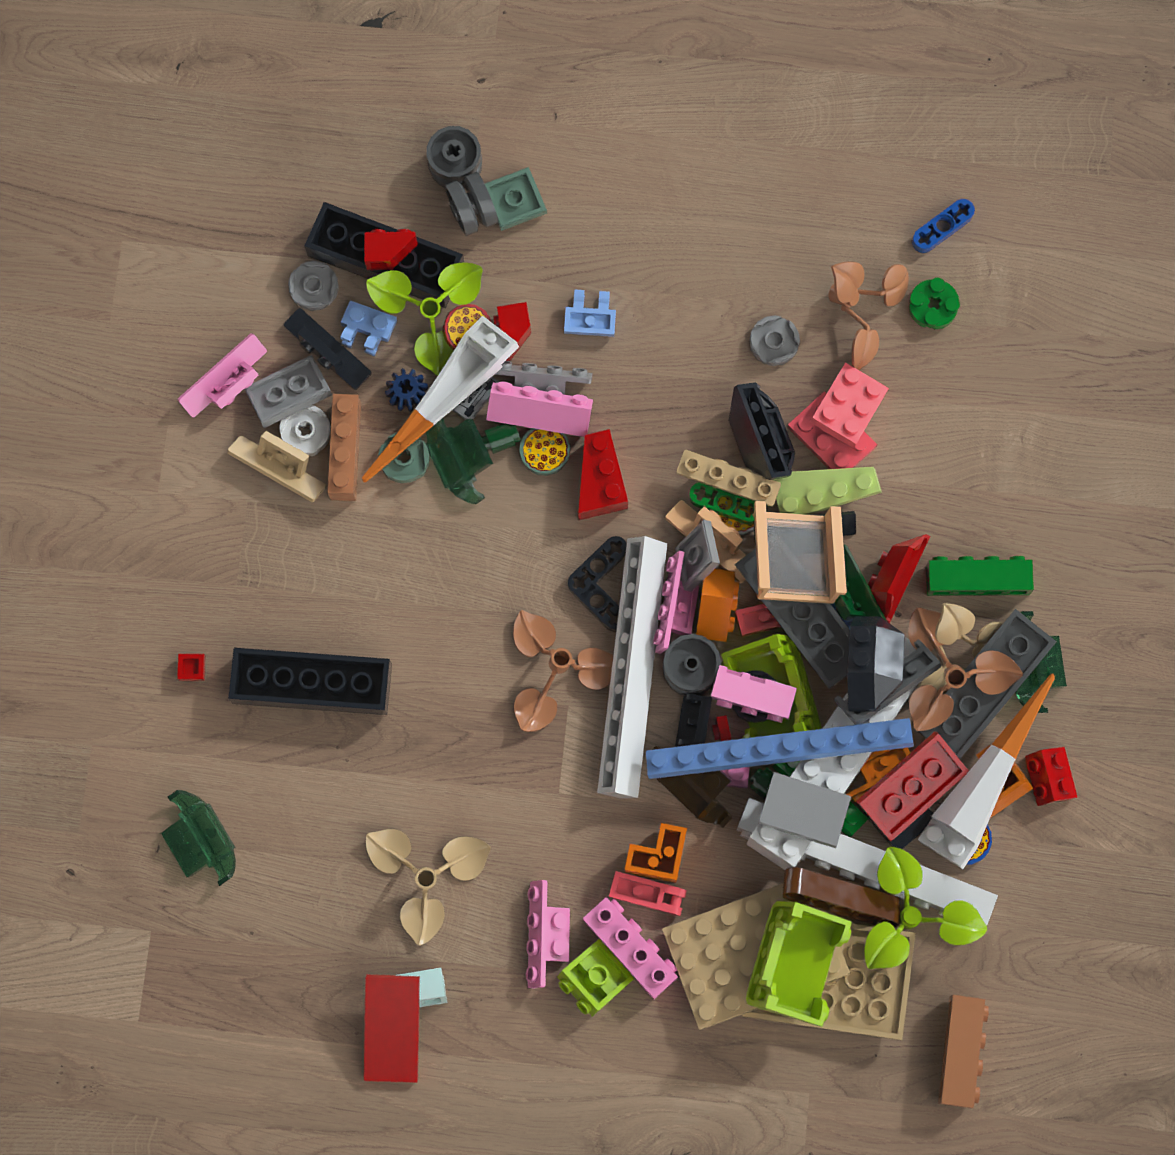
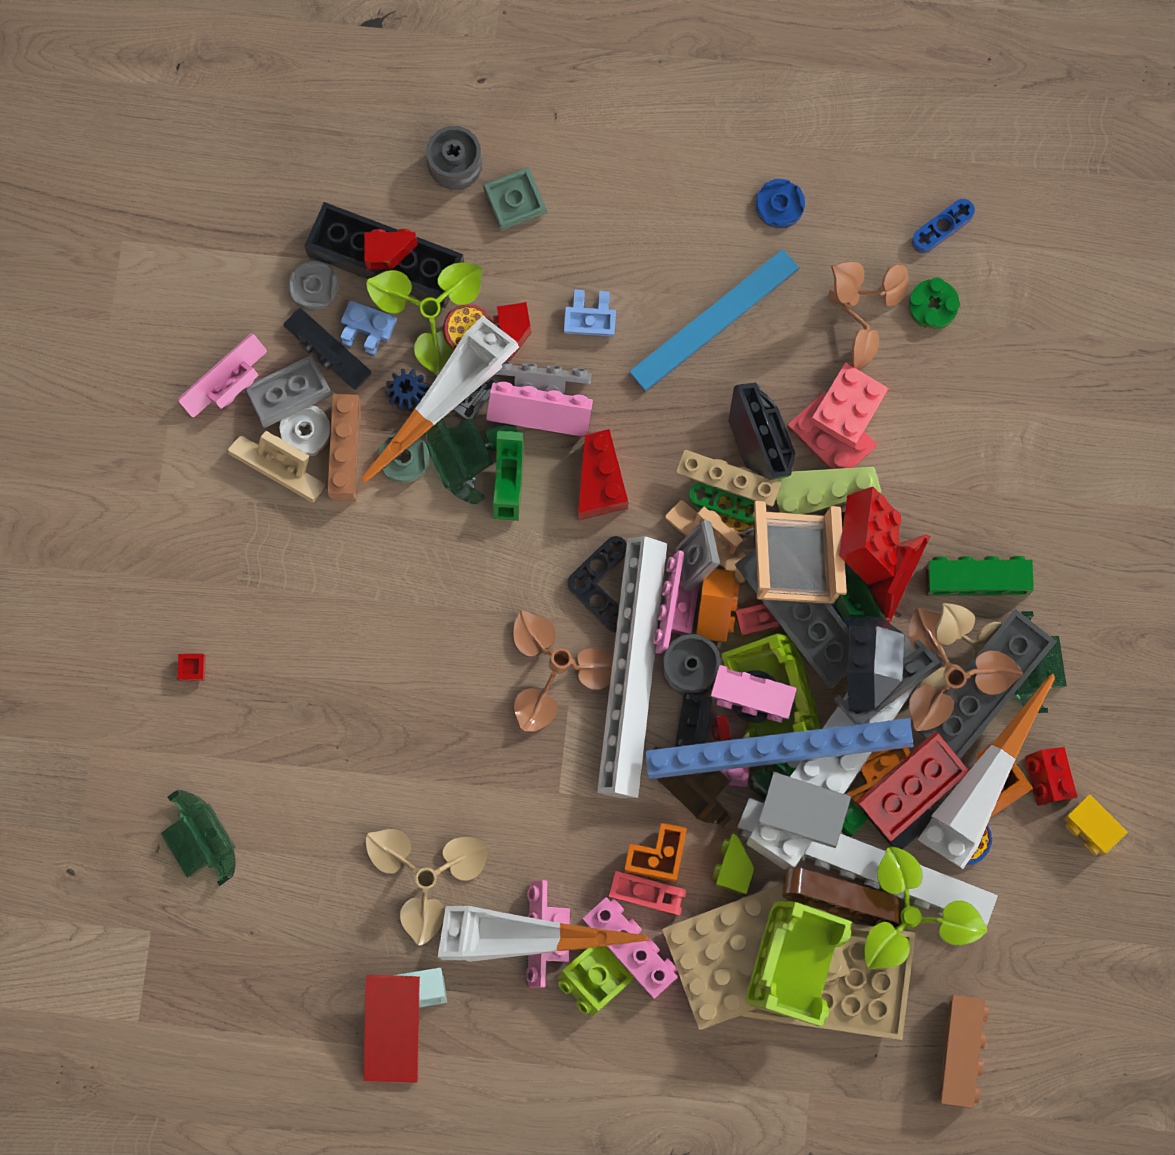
black brick [228,647,392,715] -> none
dark grey wheel [444,172,498,236] -> none
tile [519,428,570,476] -> none
light grey tile [749,315,800,366] -> none
none -> white plate [438,906,650,962]
none -> green arch [493,431,524,521]
none -> dark azure tile [629,249,799,392]
none -> lime slope [712,834,755,896]
none -> blue tile [756,179,805,228]
none -> red brick [839,487,902,585]
none -> yellow brick [1063,794,1128,857]

